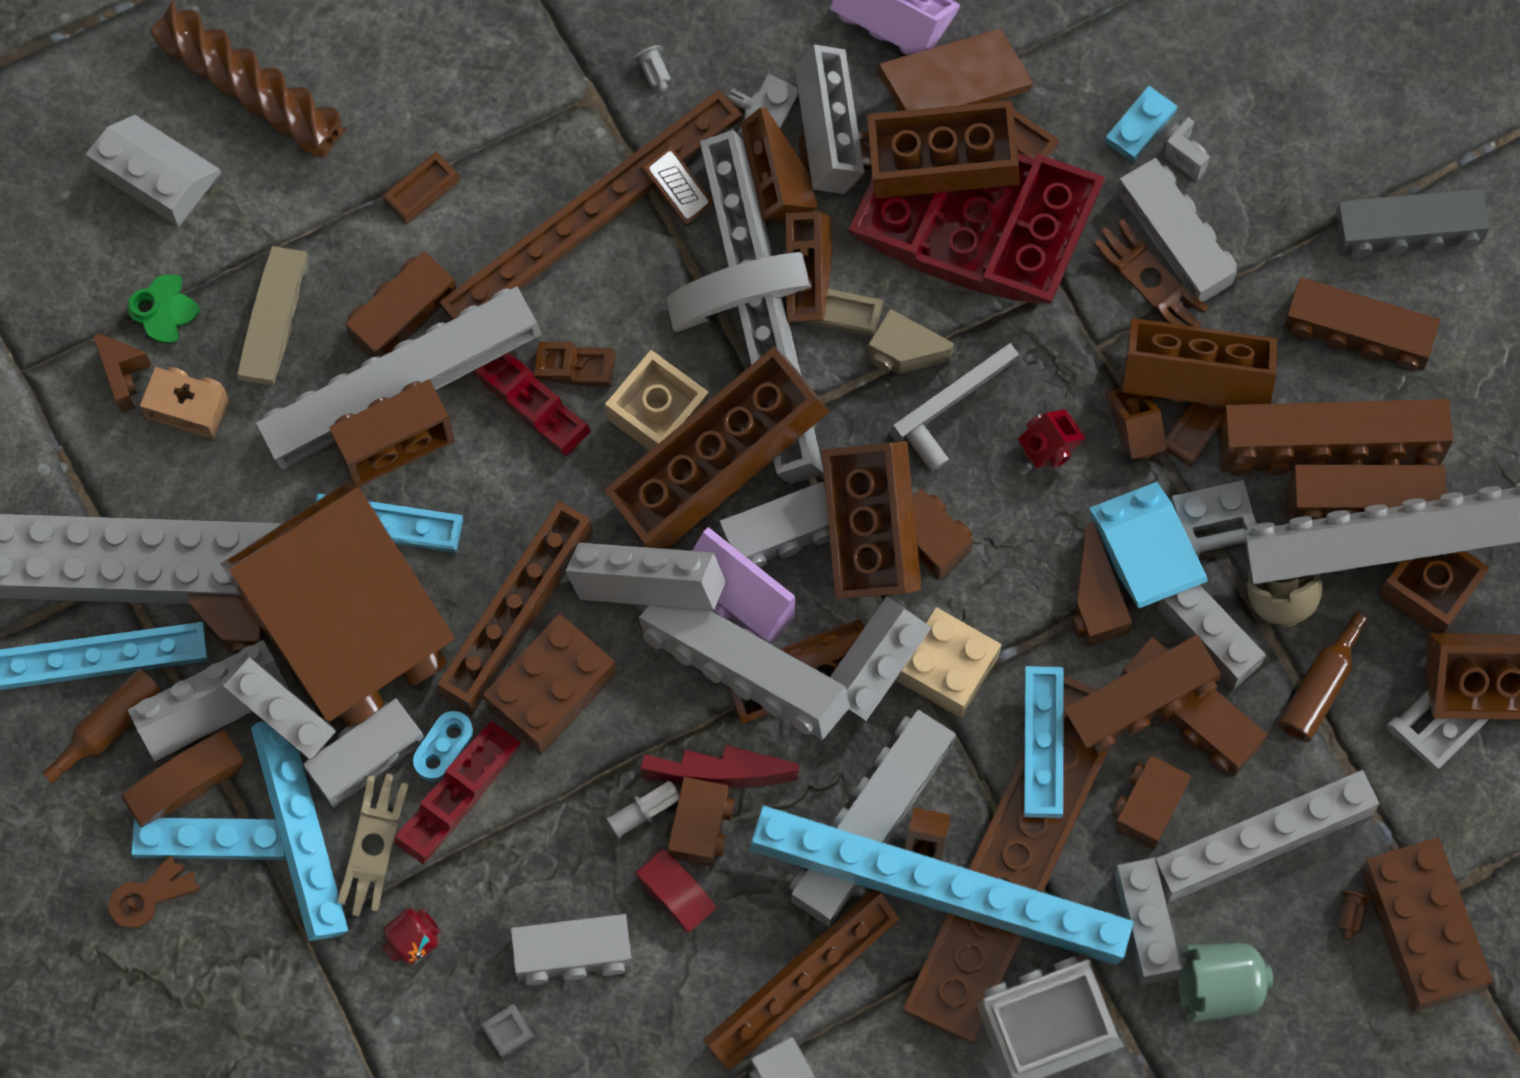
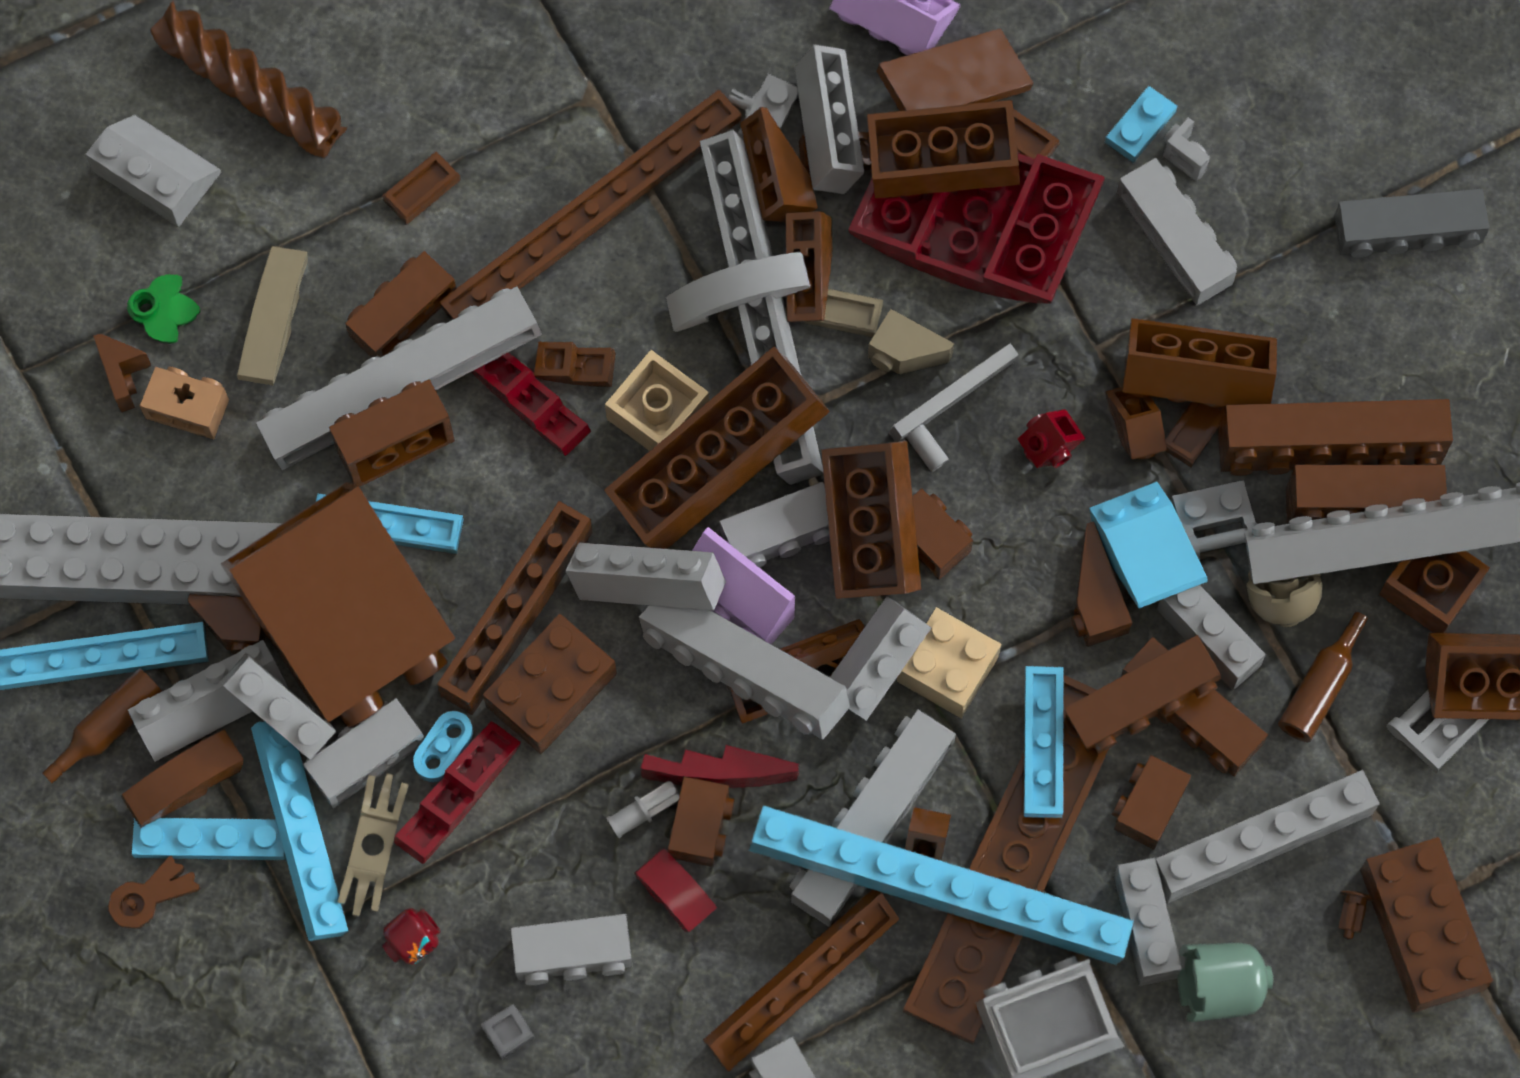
light grey piece [633,46,671,91] -> none
tile [641,146,714,225] -> none
reddish brown piece [1094,219,1209,327] -> none
reddish brown brick [1283,277,1441,371] -> none

